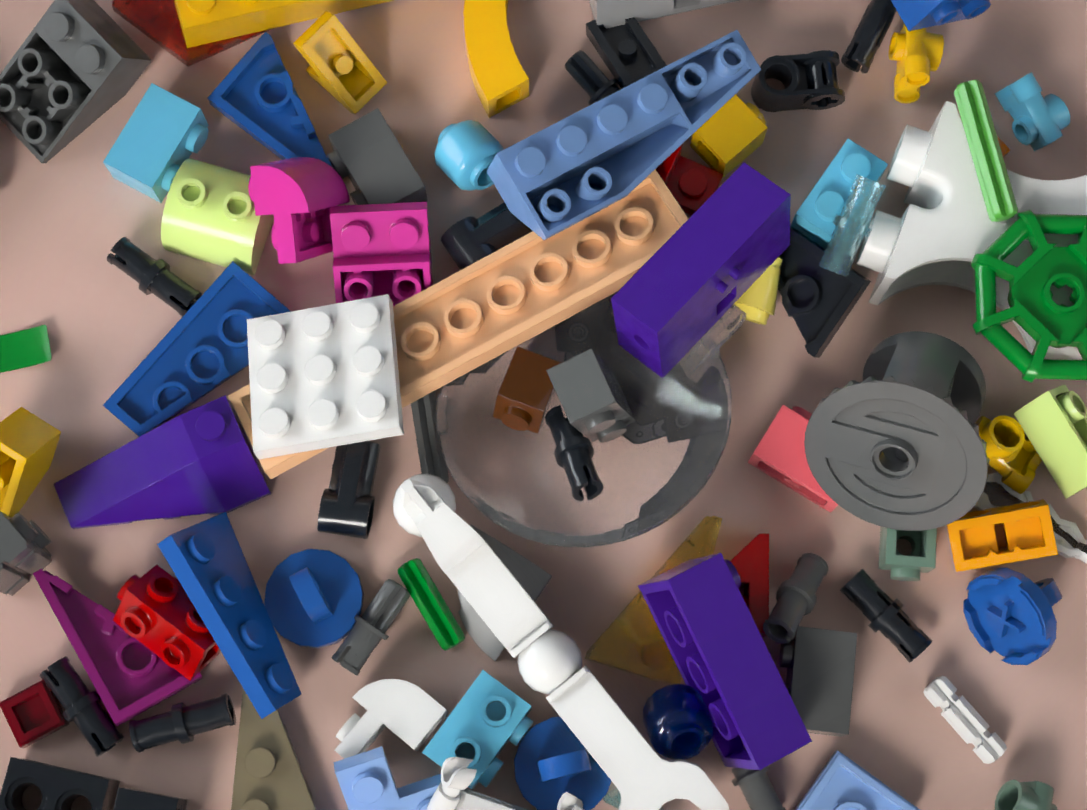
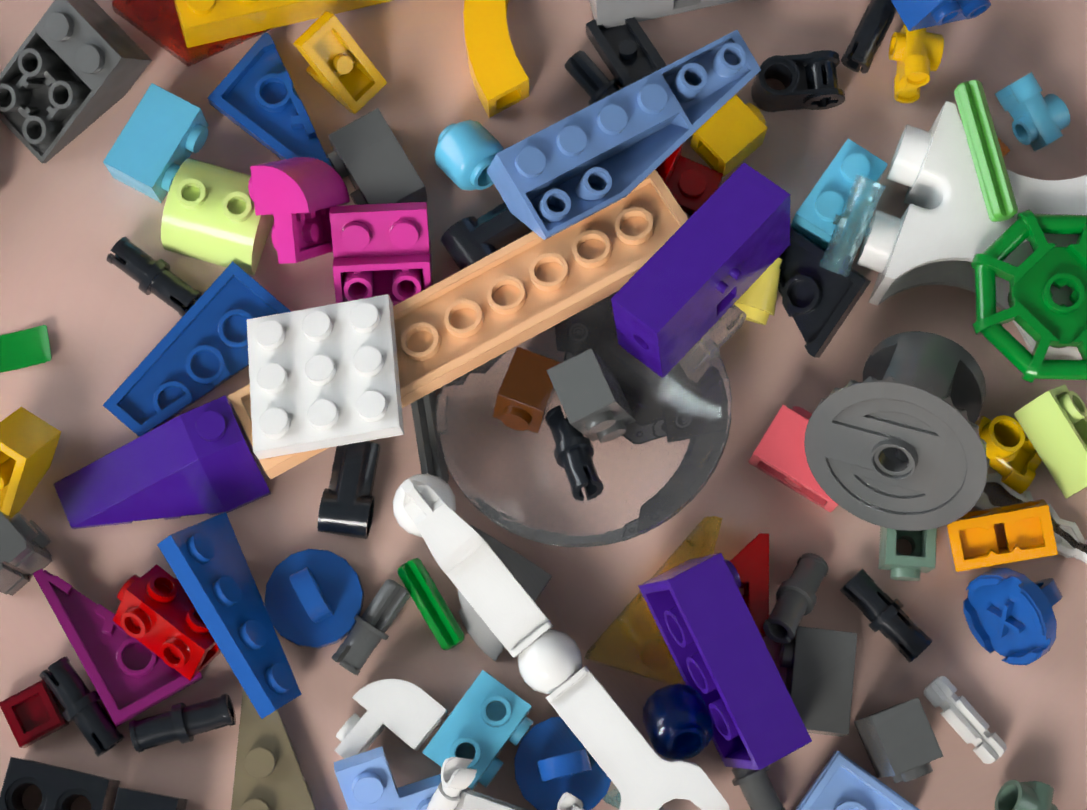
none -> dark grey brick [854,697,943,783]

